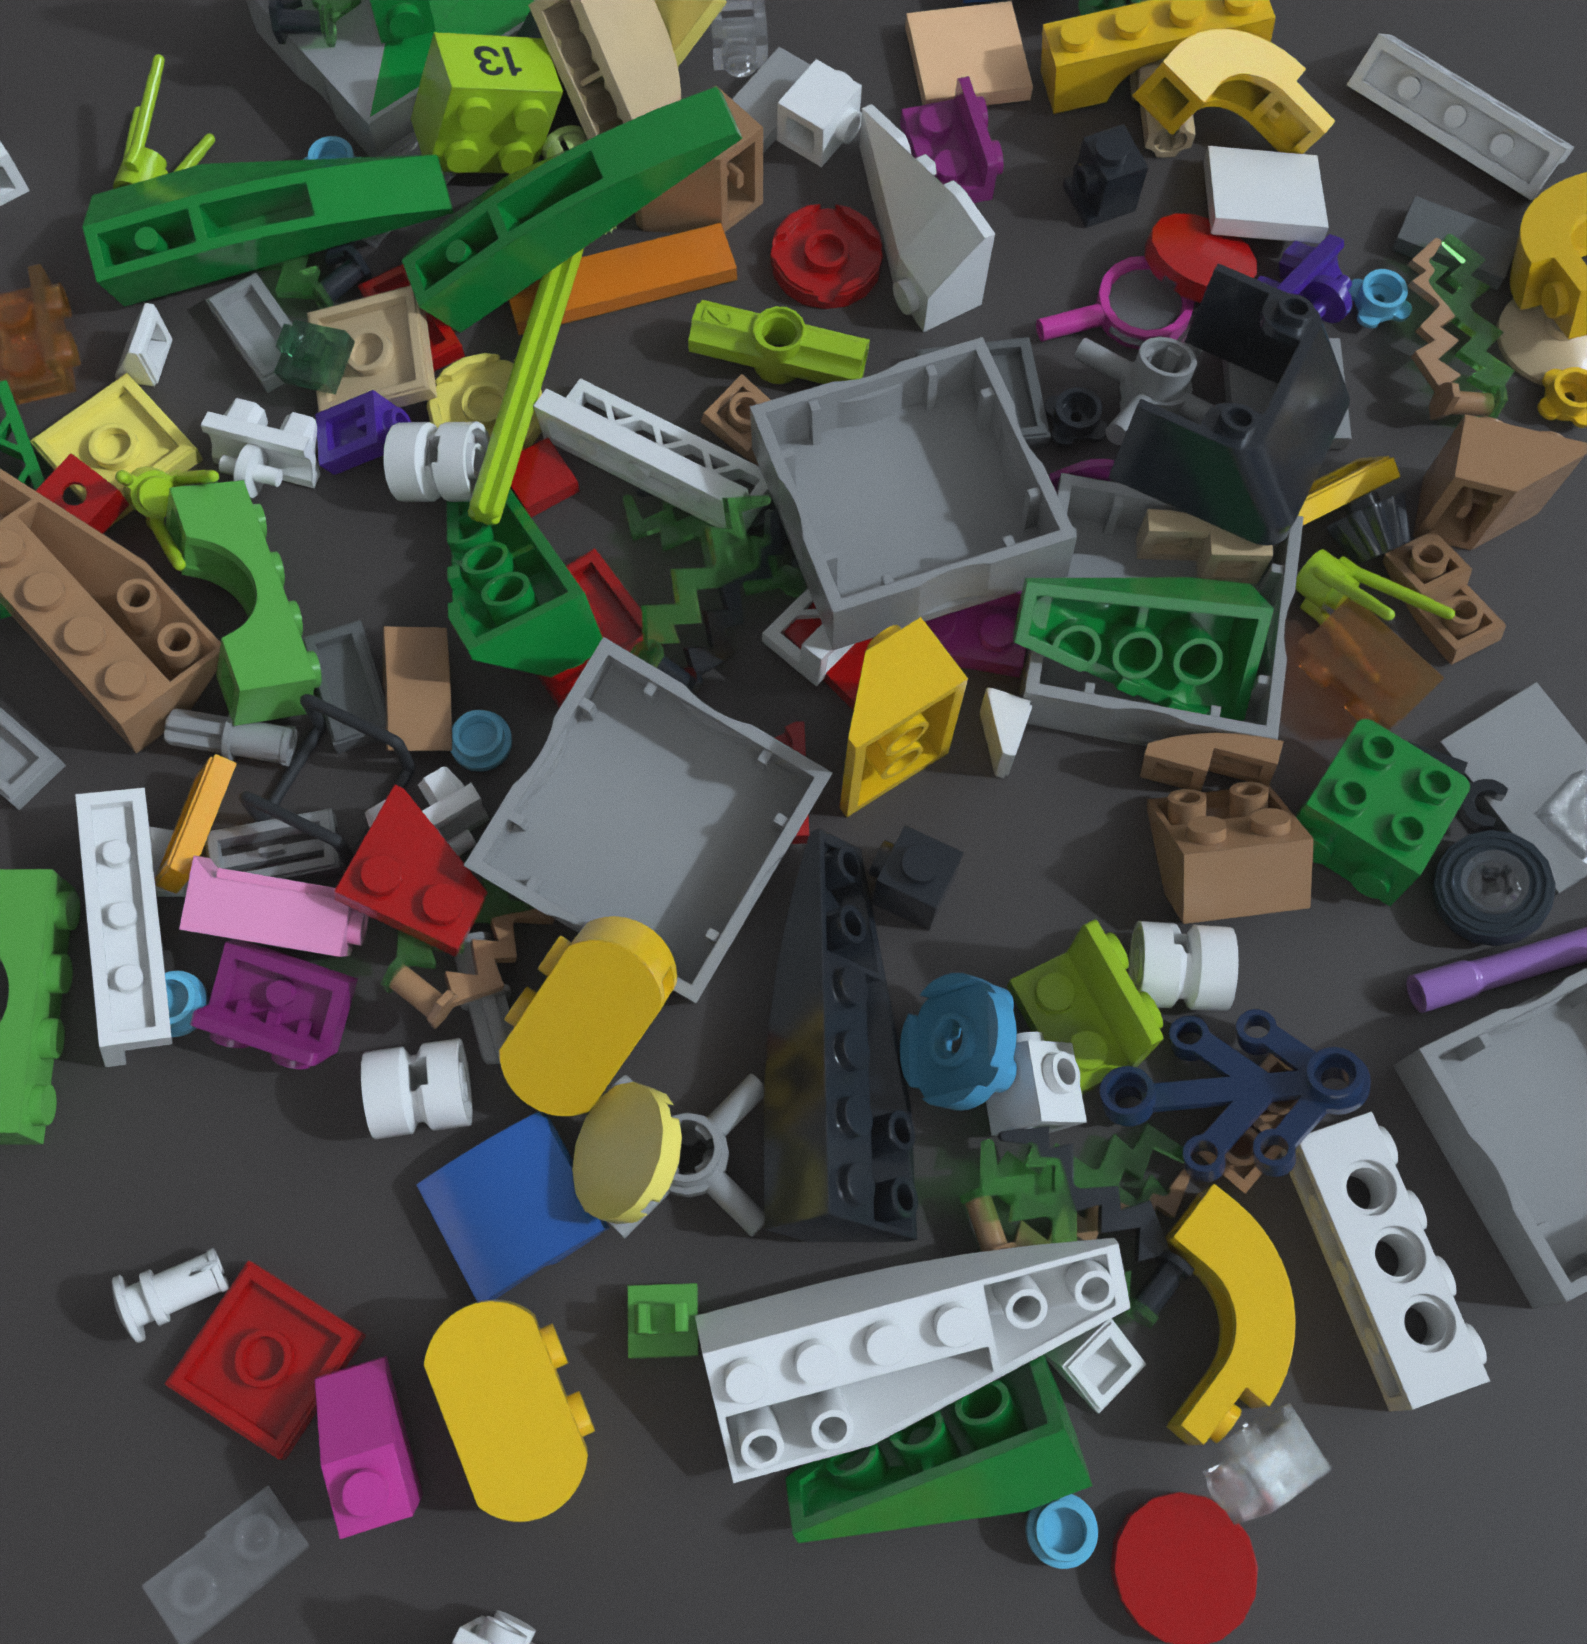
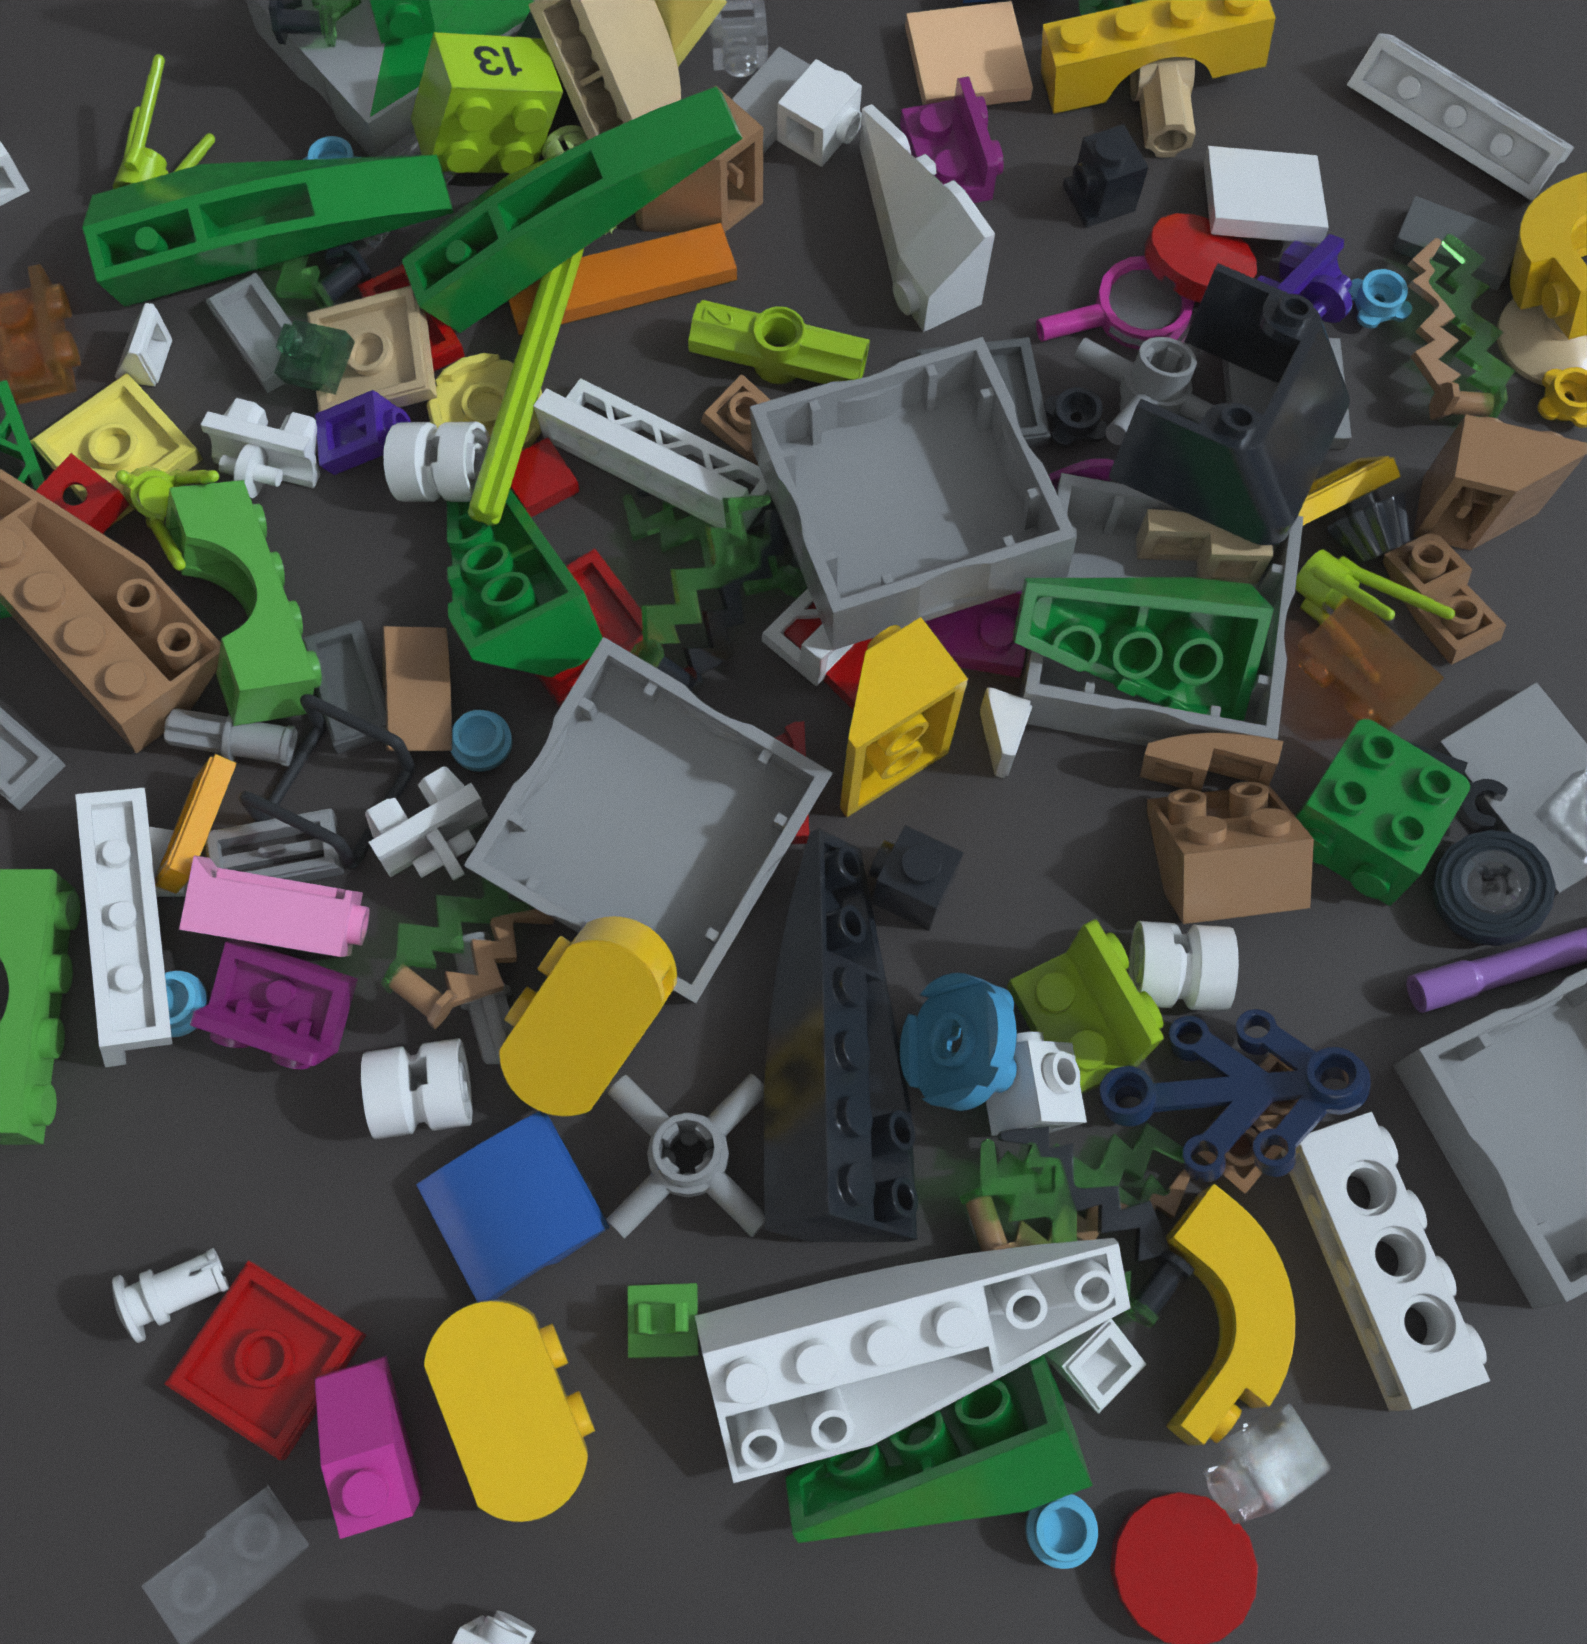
red wing [334,785,488,957] -> none
light yellow tile [572,1082,682,1224] -> none
red tile [770,204,883,309] -> none
yellow arch [1132,29,1335,154] -> none

